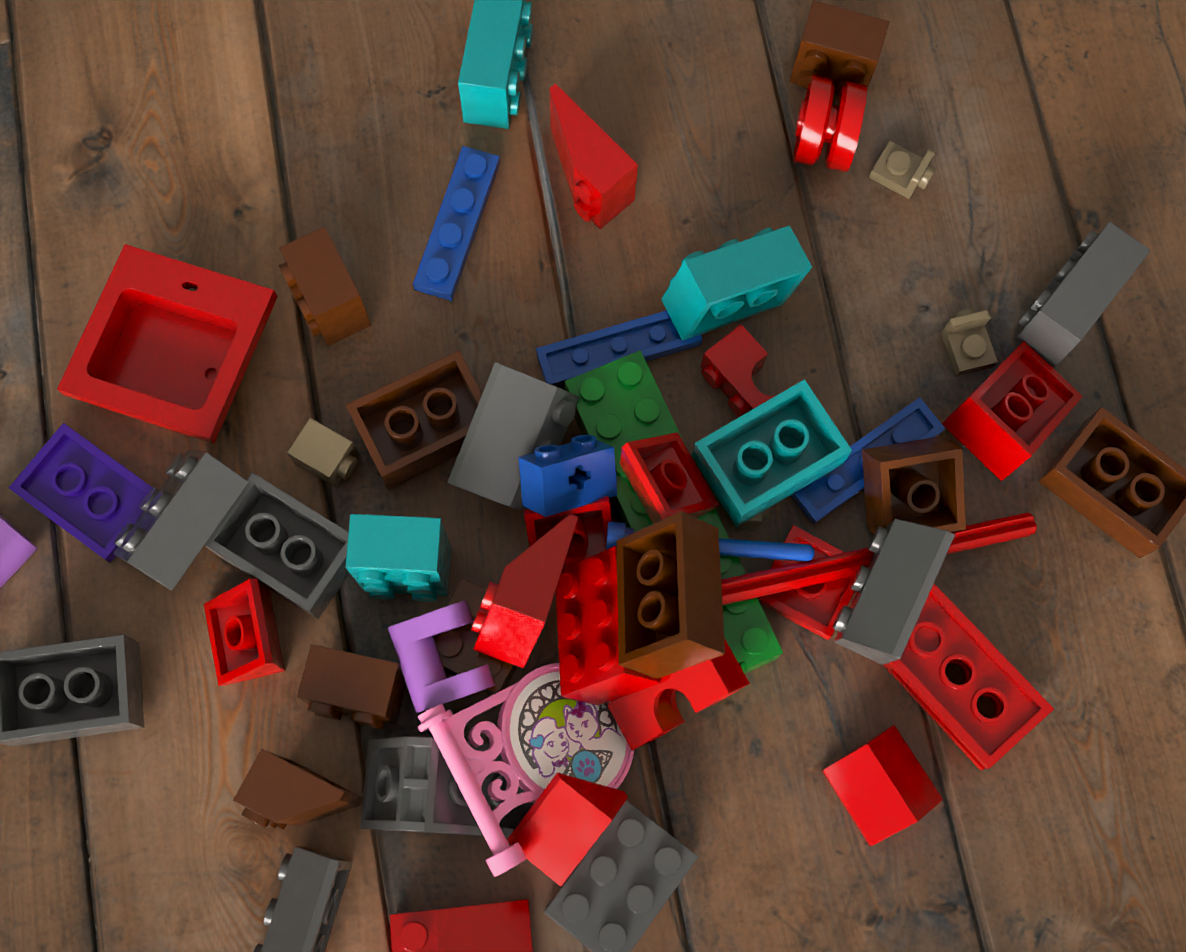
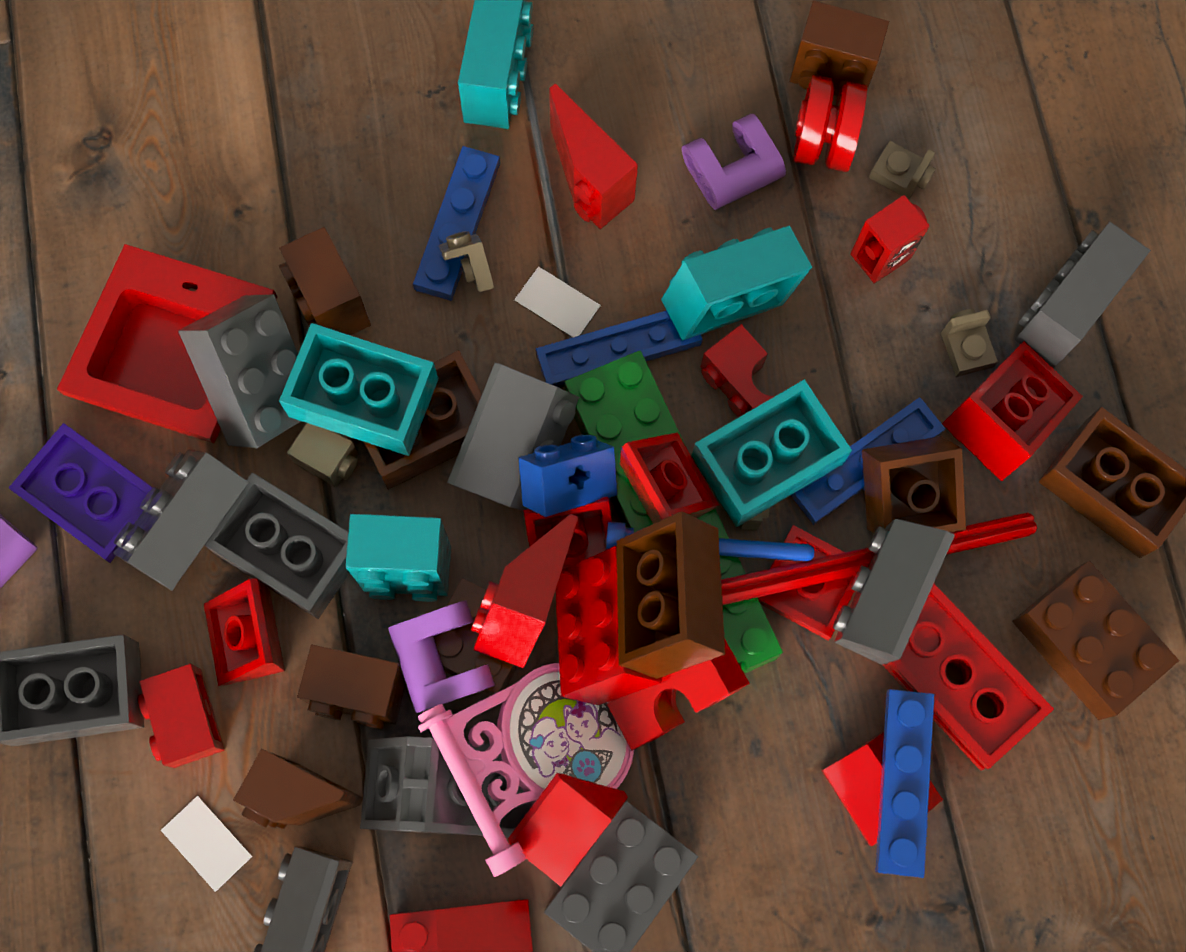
none -> red brick [138,663,225,768]
none -> white sticker [161,796,252,892]
none -> dark grey brick [178,294,301,448]
none -> teal brick [279,323,438,456]
none -> dark tan bracket [439,231,494,292]
none -> white sticker [514,266,601,337]
none -> medium lavender connector [682,113,786,210]
none -> red brick [850,195,930,284]
none -> blue plate [875,689,934,878]
none -> reddish brown brick [1012,560,1180,720]

